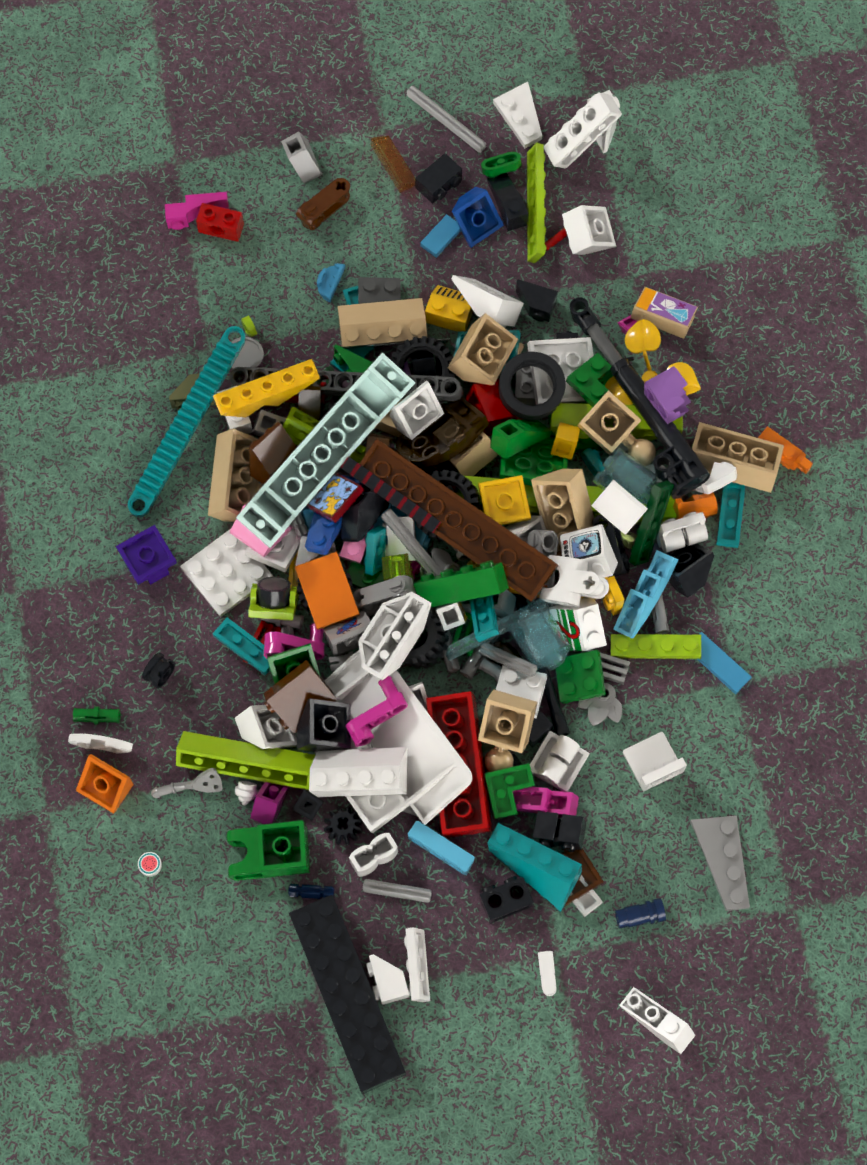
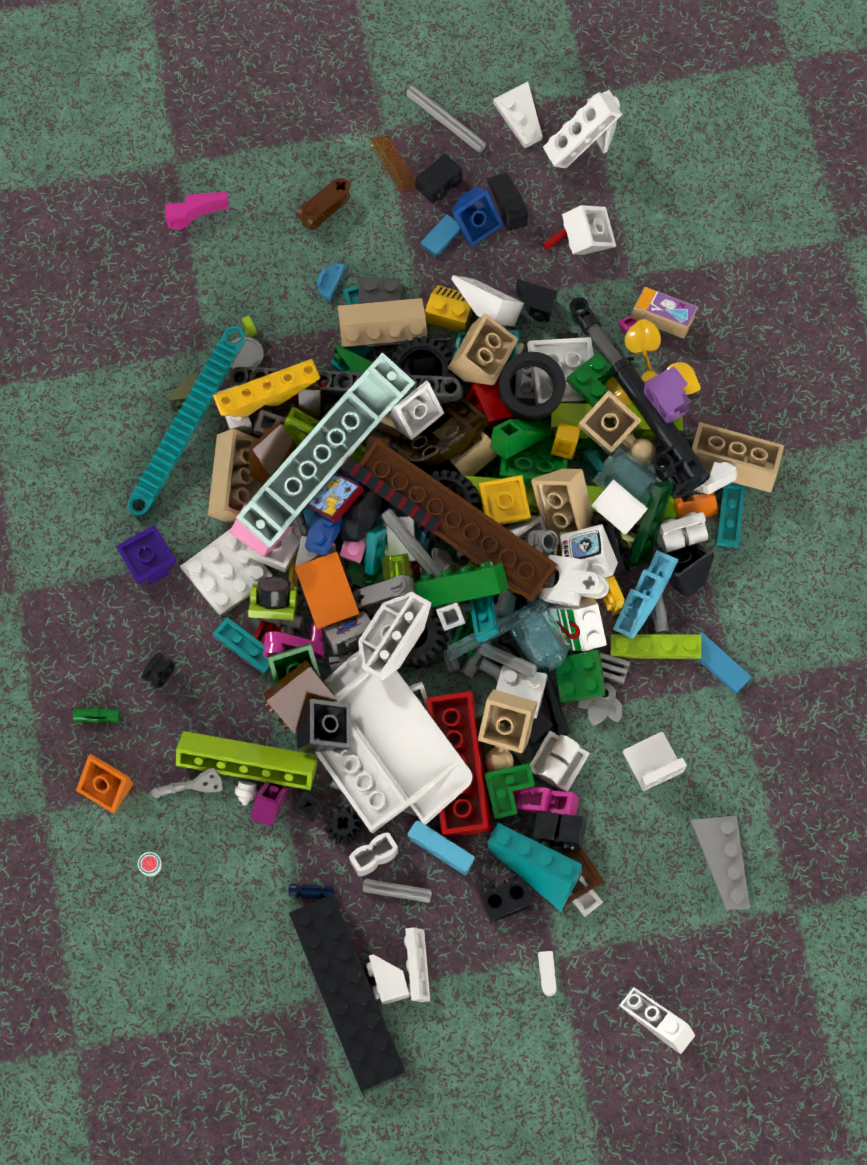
white tile [68,734,133,754] -> none
red brick [196,203,244,242] -> none
green brick [226,820,310,881] -> none
white slope [235,705,297,749] -> none
light grey slope [281,132,322,184] -> none
white slope [309,747,408,797] -> none
dark pink beam [346,676,408,747] -> none
green plate [481,152,522,178] -> none
lime plate [527,143,546,263] -> none
dark blue axle [615,898,666,929] -> none
orange hinge [758,426,813,474] -> none

